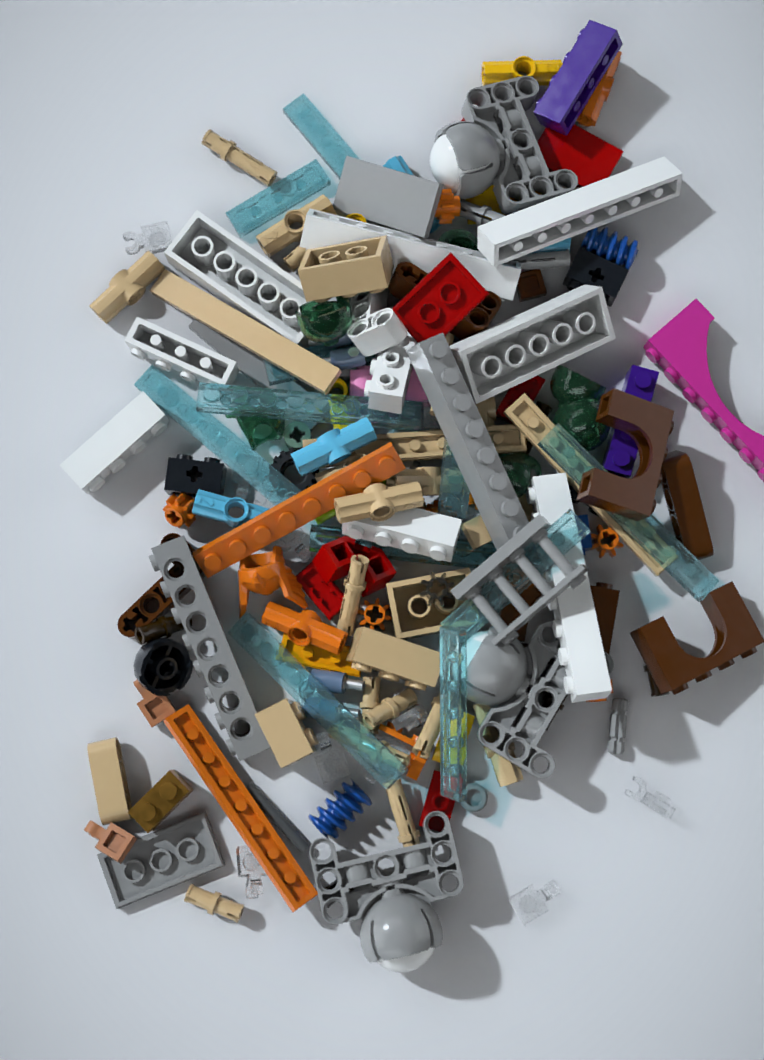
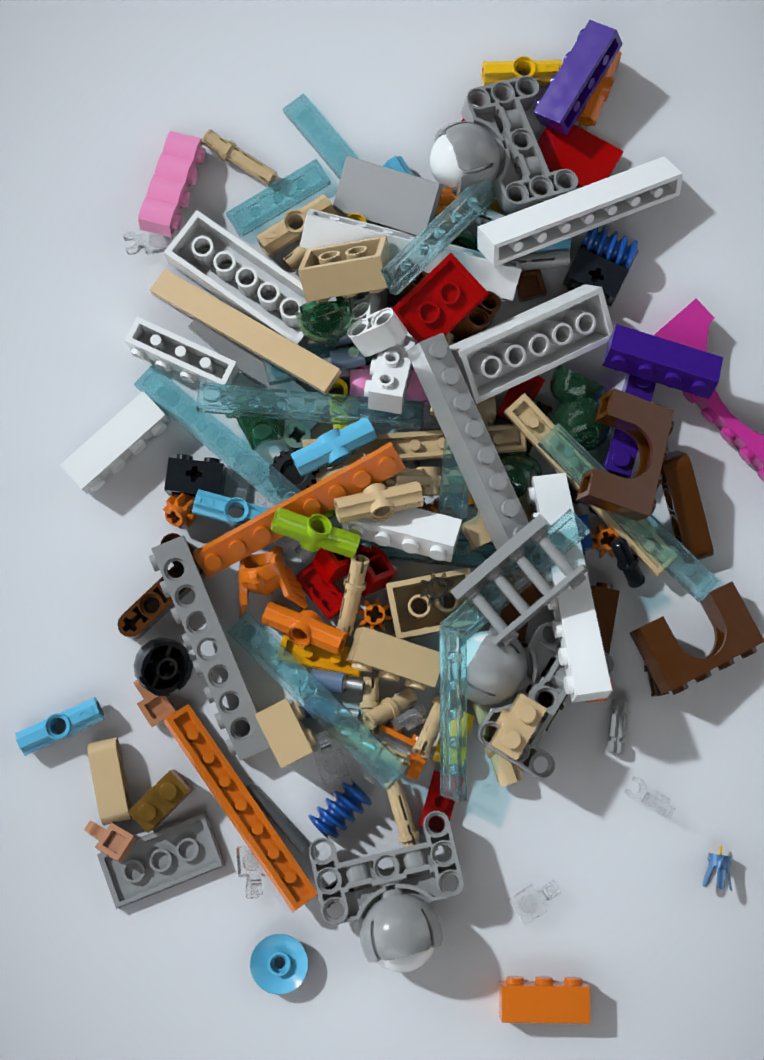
tan piece [89,251,165,324] -> none
dark brown pin [134,616,192,645] -> none
tan pin [184,884,245,923] -> none
light grey tile [459,783,488,812] -> none
none -> medium azure piece [15,697,105,756]
none -> bright pink brick [138,131,206,237]
none -> medium azure dish [250,934,308,995]
none -> lime piece [270,507,360,559]
none -> clear light blue tile [381,178,496,295]
none -> tan brick [488,693,547,761]
none -> orange brick [499,976,590,1024]
none -> dark purple brick [602,324,723,399]
none -> black axle [610,536,645,588]
none -> flat silver piece [702,846,732,891]

